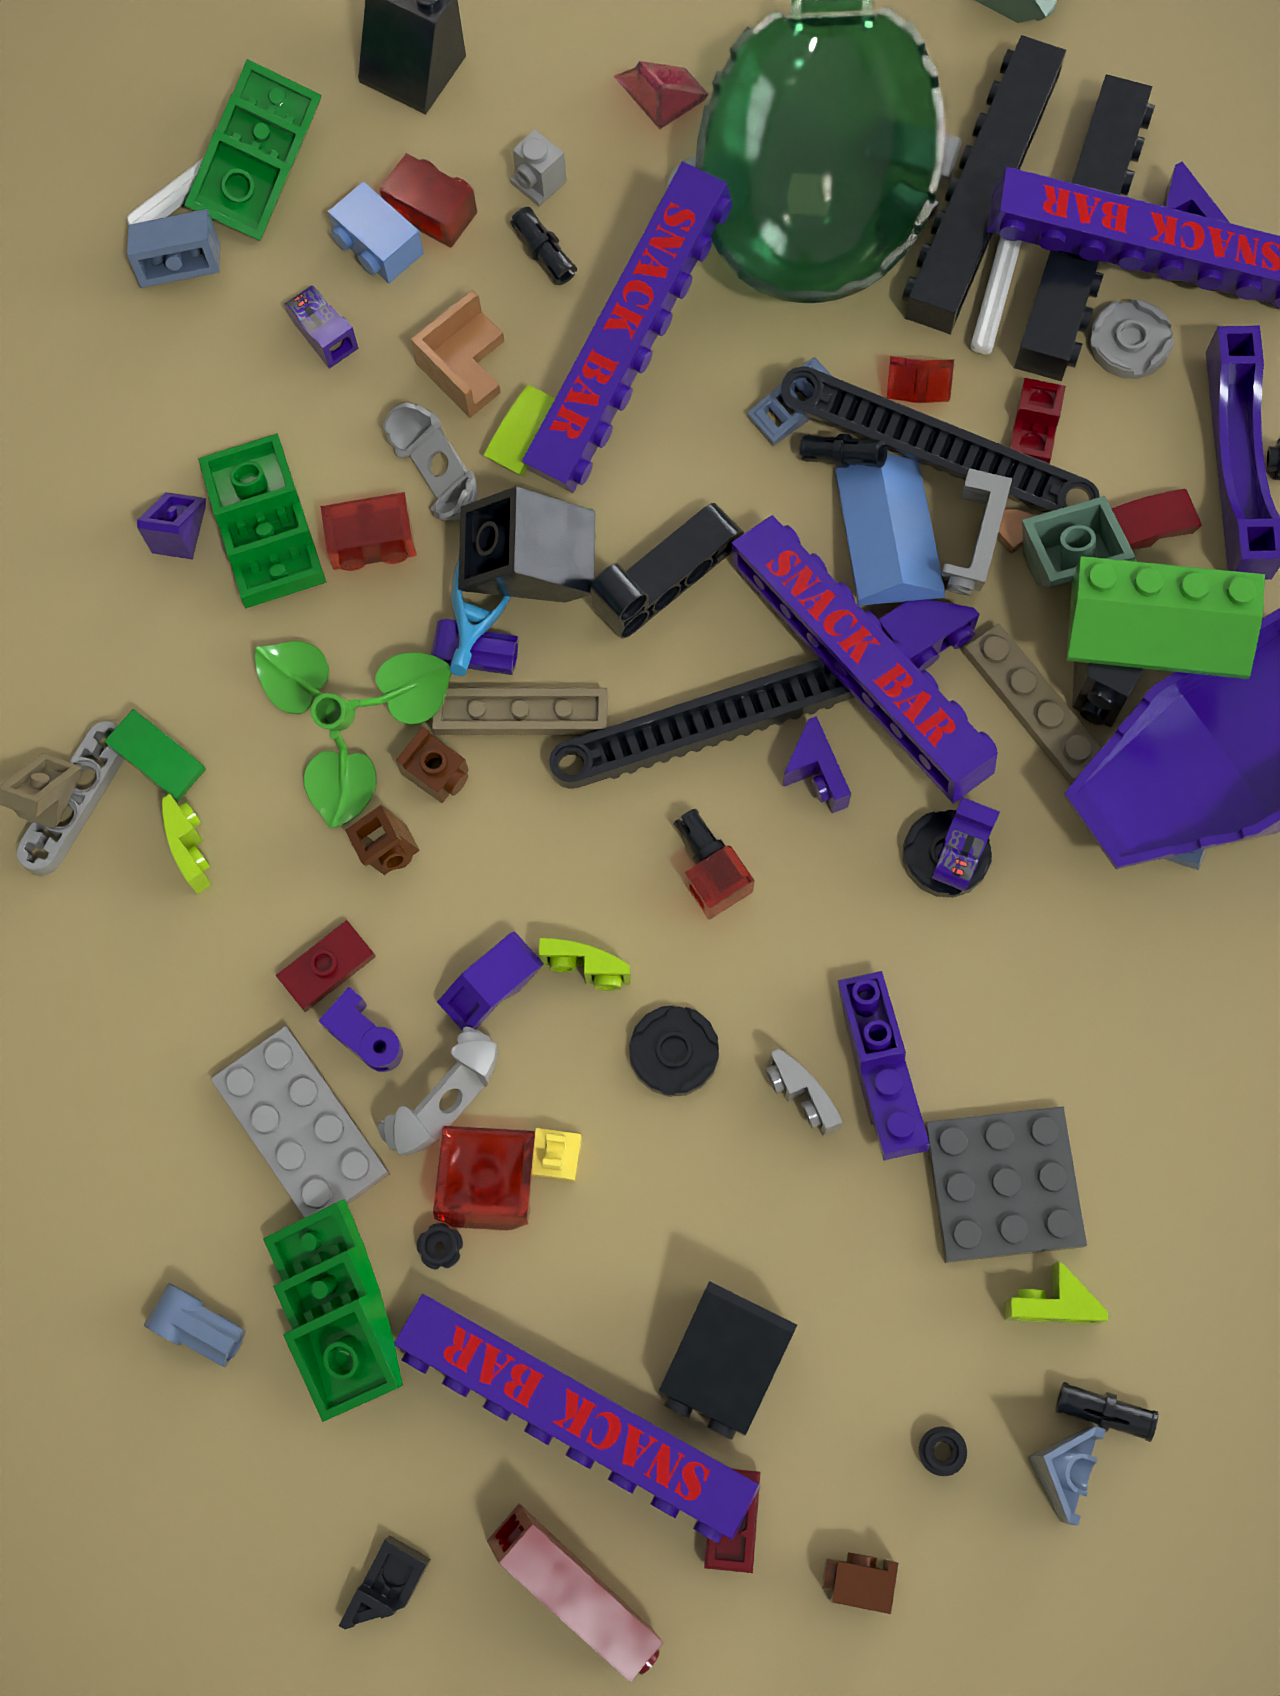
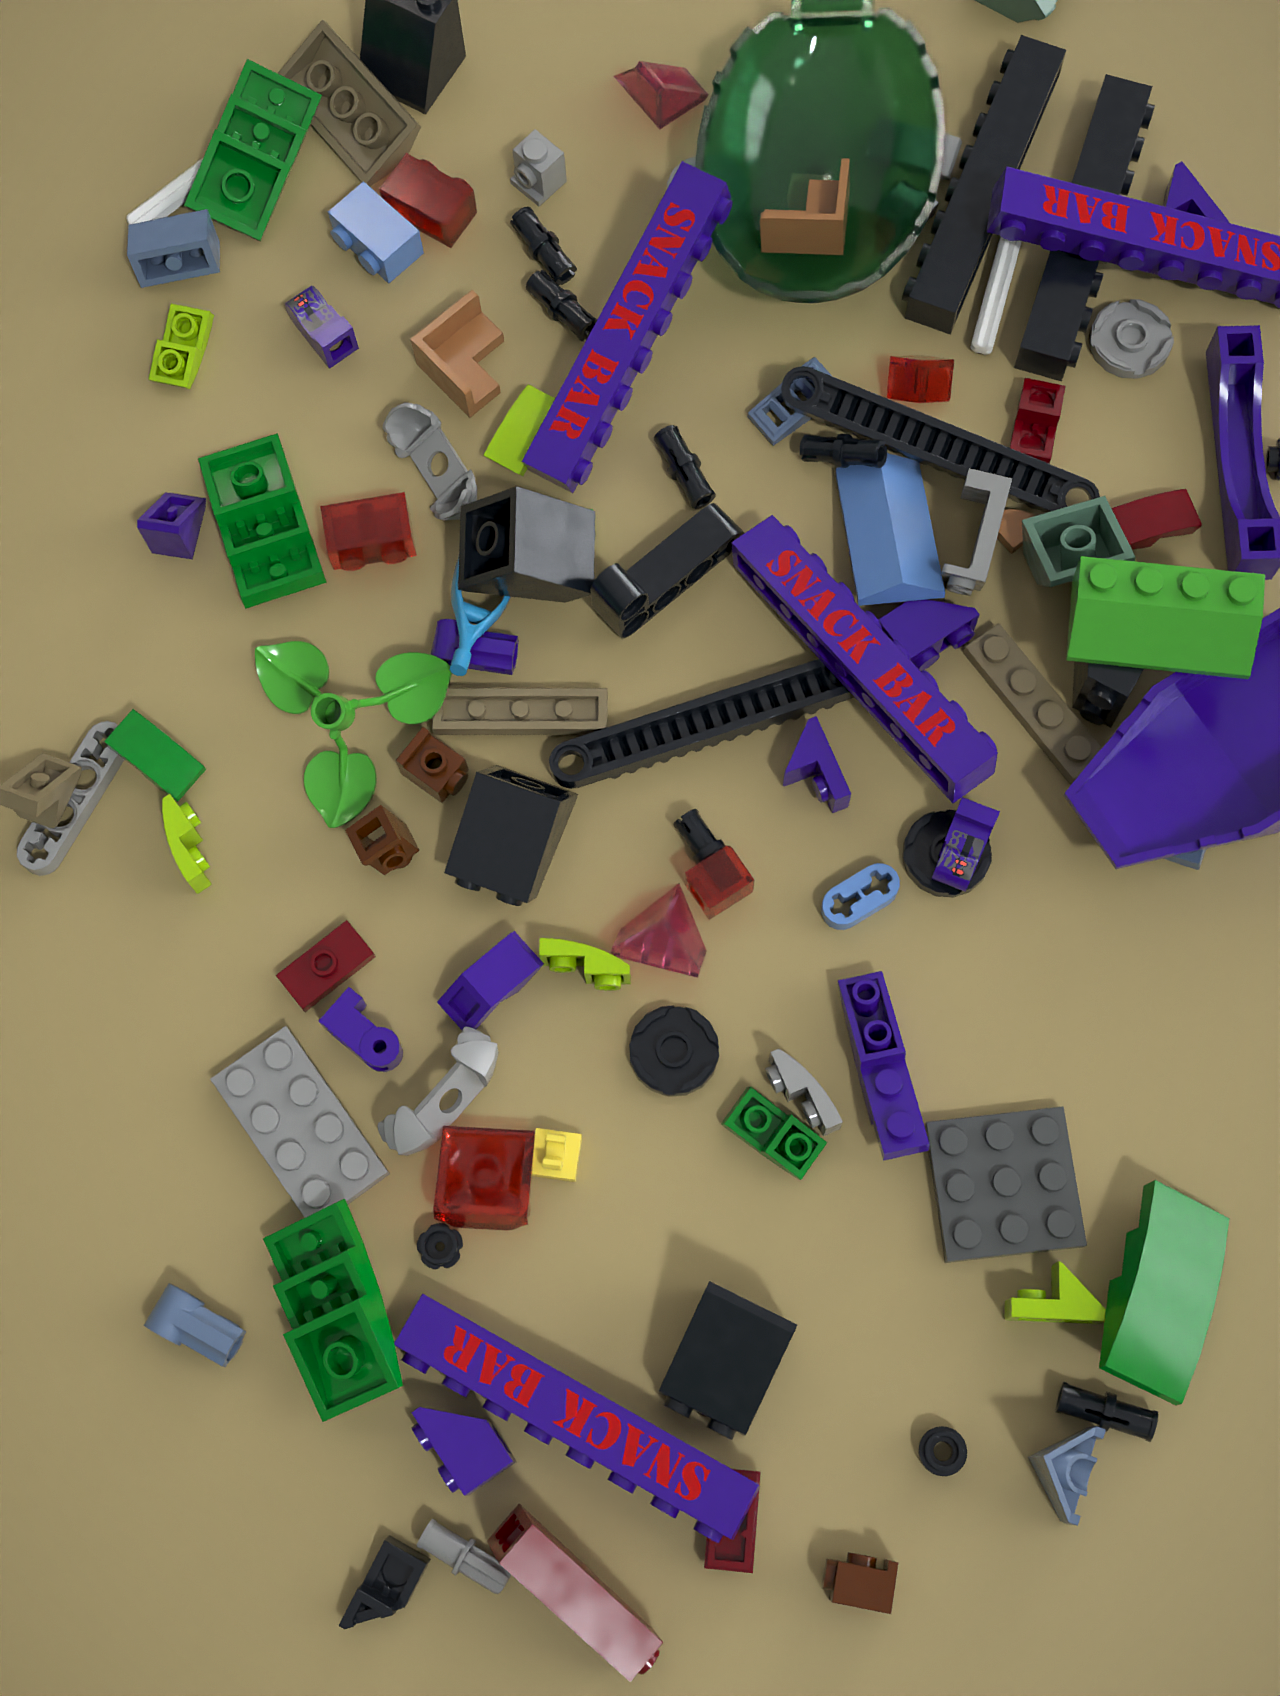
none -> lime slope [148,303,214,389]
none -> dark tan slope [278,19,421,187]
none -> dark purple slope [411,1407,516,1496]
none -> light grey axle [417,1519,511,1594]
none -> black slope [444,765,578,906]
none -> black pin [526,270,597,341]
none -> clear pink slope [611,883,707,978]
none -> black pin [654,425,716,509]
none -> green slope [721,1087,828,1180]
none -> medium nougat panel [760,158,850,255]
none -> medium blue beam [821,863,900,930]
none -> slope [1099,1180,1230,1406]

